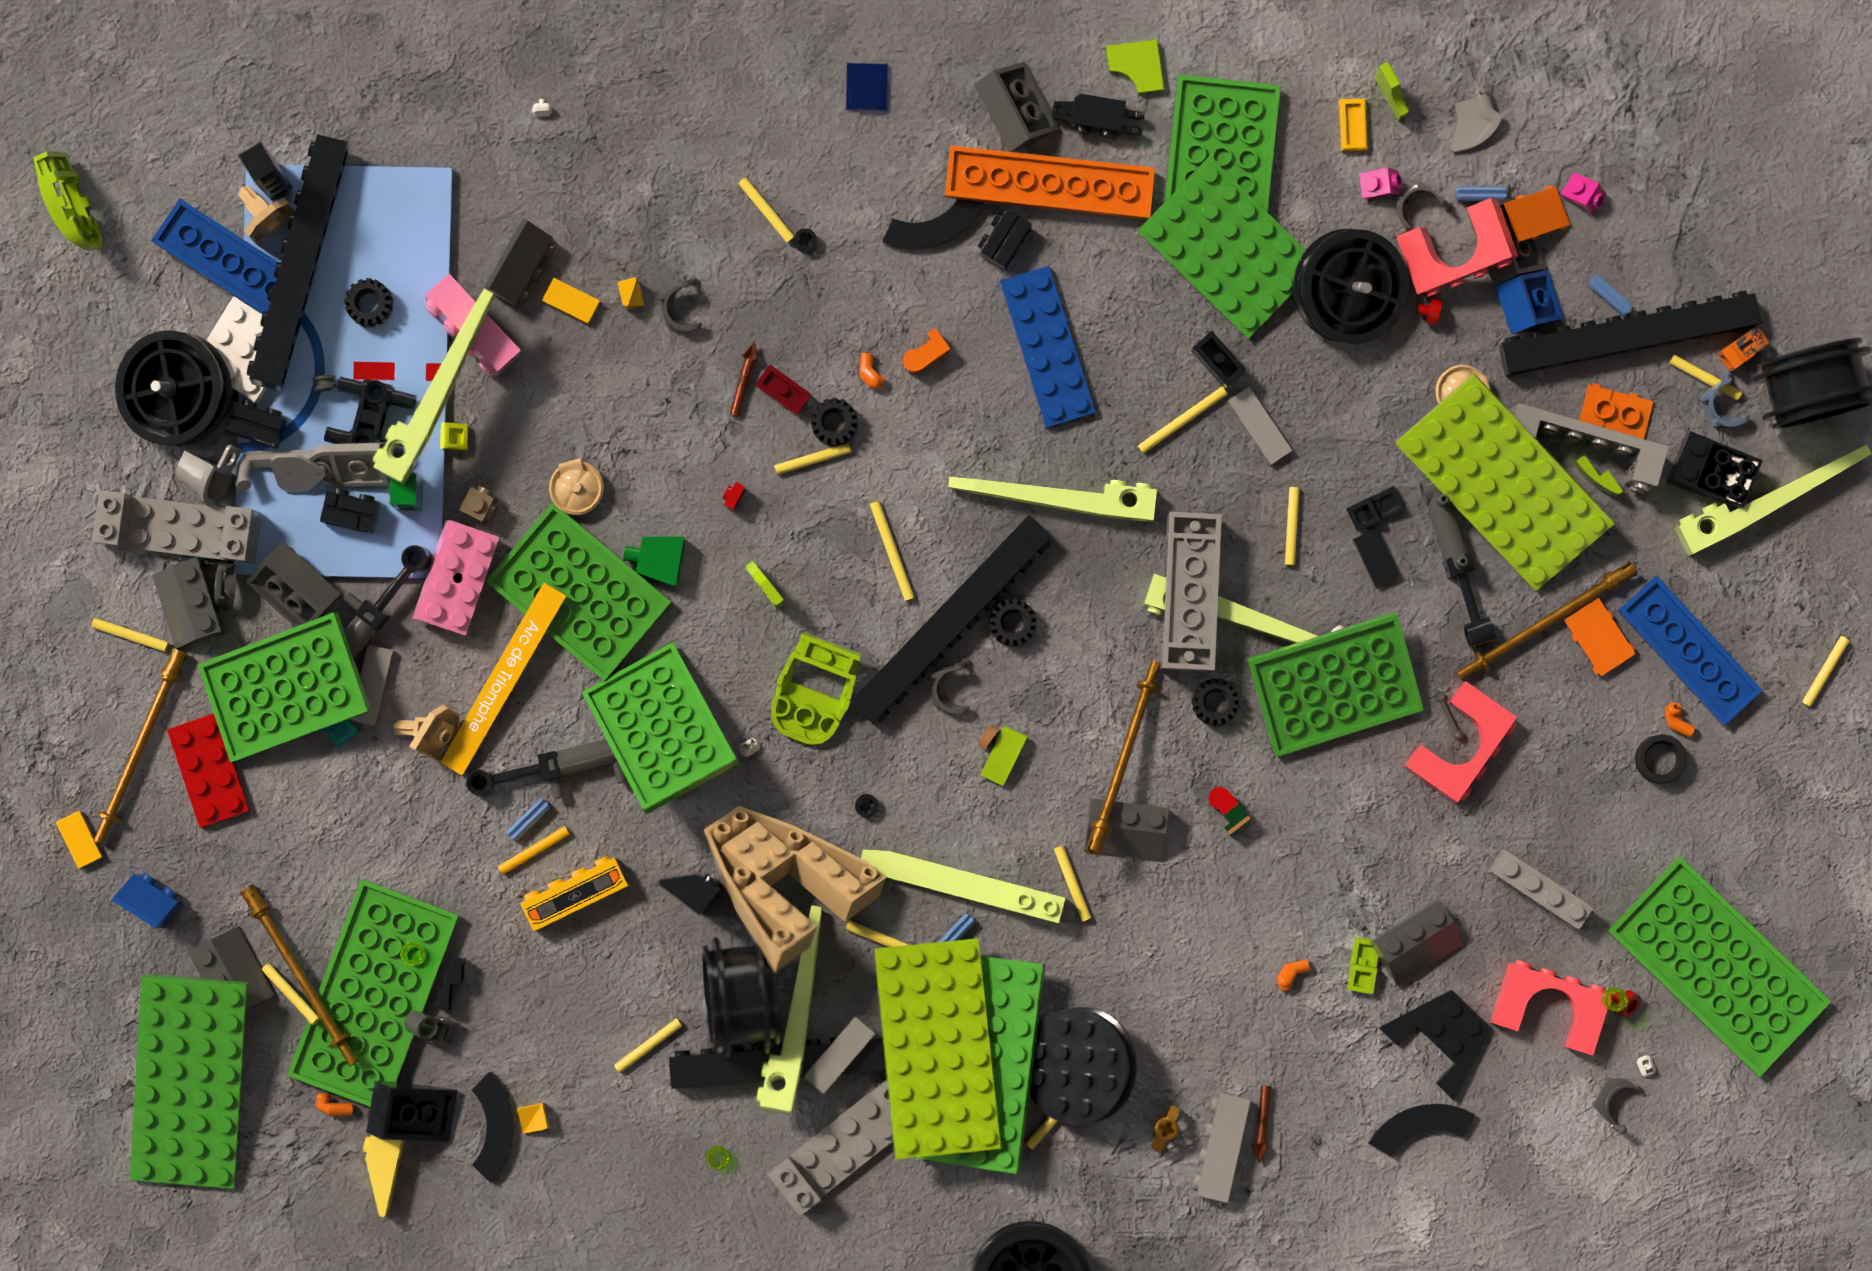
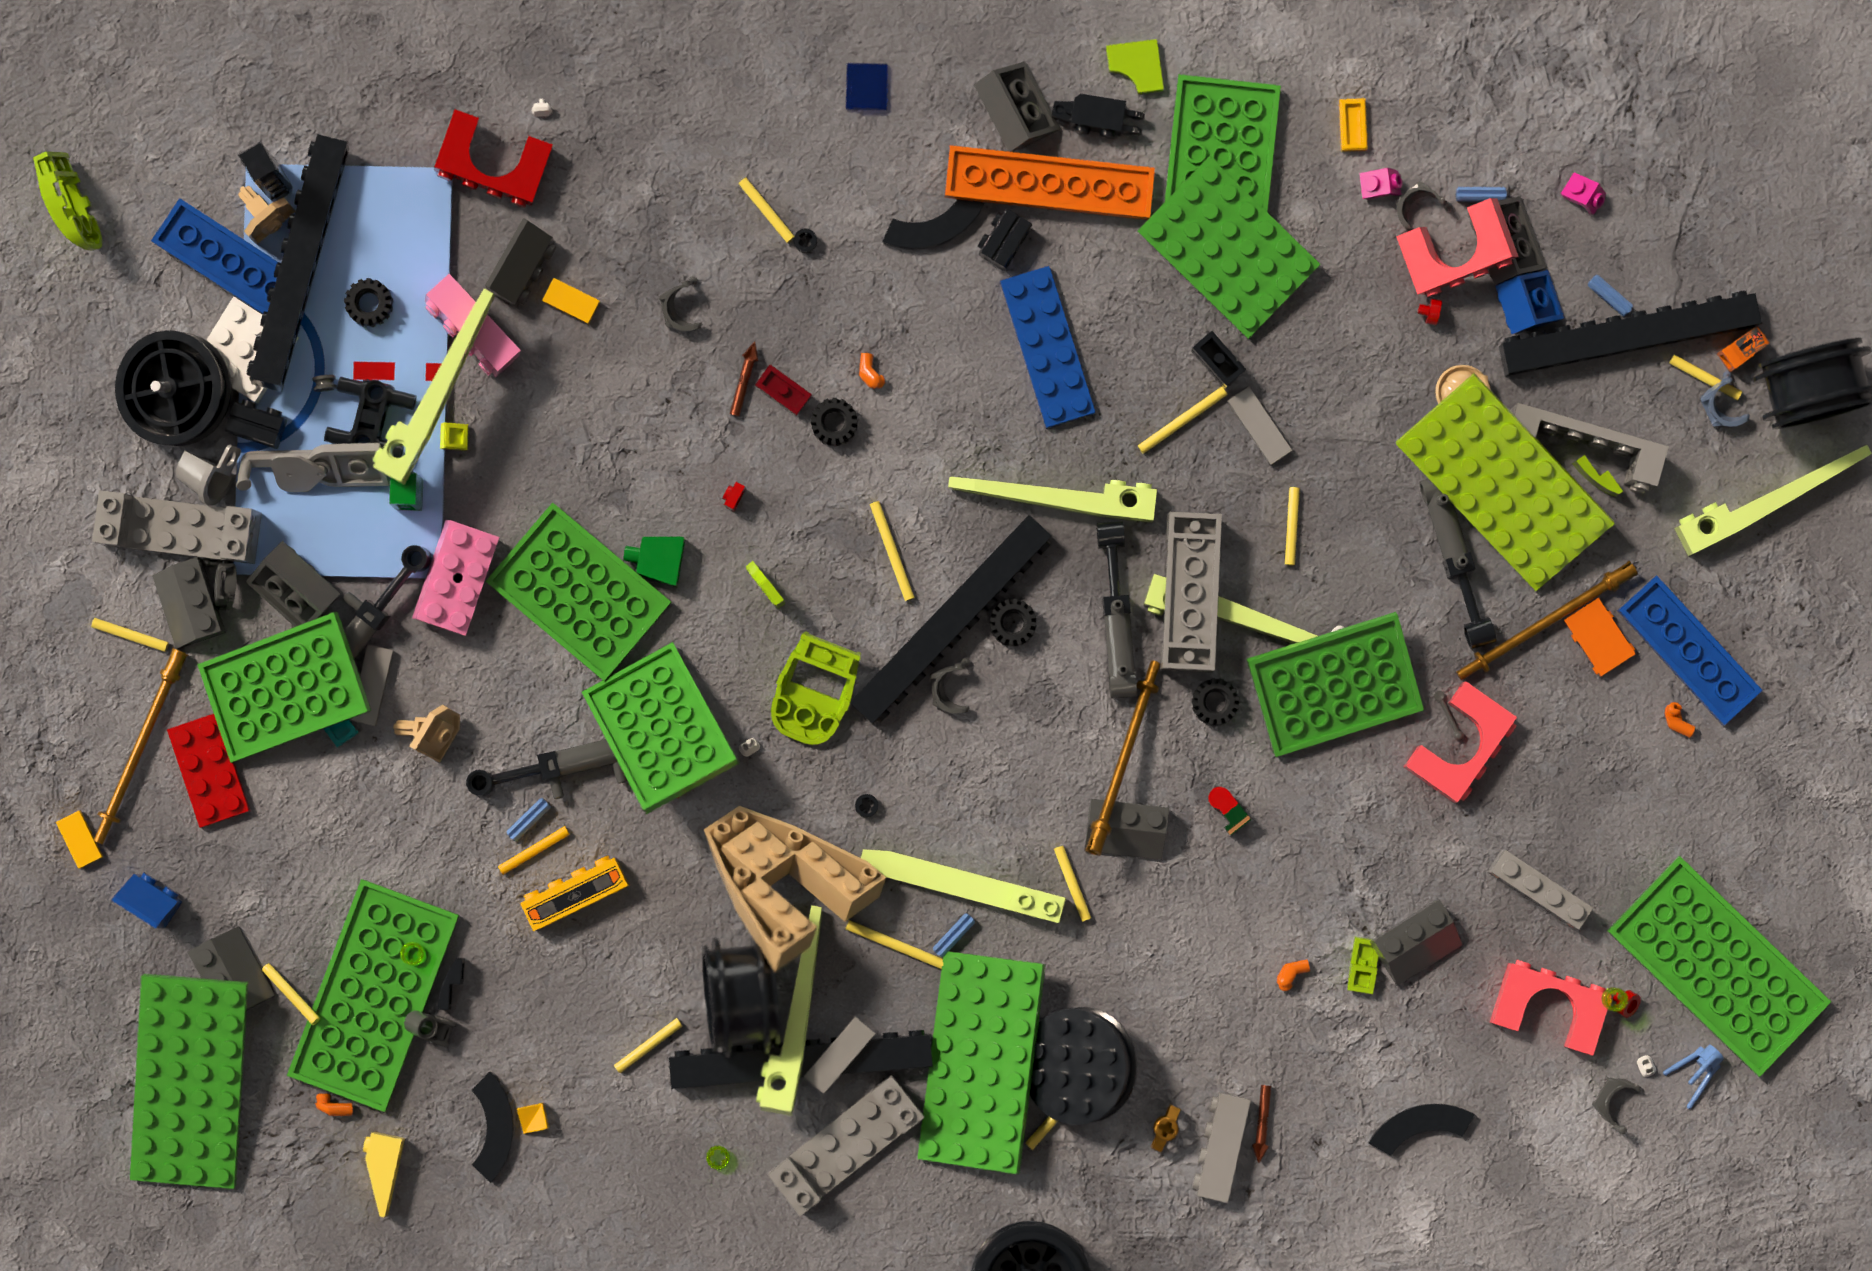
pearl gold bar [239,884,358,1066] -> none
black brick [320,488,380,534] -> none
black slope [366,1081,458,1142] -> none
yellow tile [440,583,567,775] -> none
dark tan brick [459,486,497,524] -> none
tan piece [549,458,604,515] -> none
yellow slope [618,277,644,310] -> none
black slope [658,874,723,916] -> none
light yellow bar [774,443,851,475] -> none
lime plate [874,938,1001,1160] -> none
orange leg [903,328,950,374] -> none
medium nougat tile [978,725,1000,751] -> none
lime slope [980,725,1028,786] -> none
black wheel [1293,229,1409,344] -> none
black slope [1346,486,1406,532] -> none
black tile [1353,528,1399,586] -> none
lime tile [1373,62,1409,121] -> none
black wing [1379,990,1489,1100] -> none
light grey arm [1450,88,1503,152] -> none
orange piece [1504,186,1570,242] -> none
orange piece [1579,383,1654,439] -> none
black tyre [1635,734,1687,784] -> none
black slope [1666,431,1763,508] -> none
light yellow bar [1801,636,1850,708] -> none
none -> red arch [434,109,553,207]
none -> dark grey piece [1097,521,1137,698]
none -> medium blue plant [1663,1044,1724,1109]

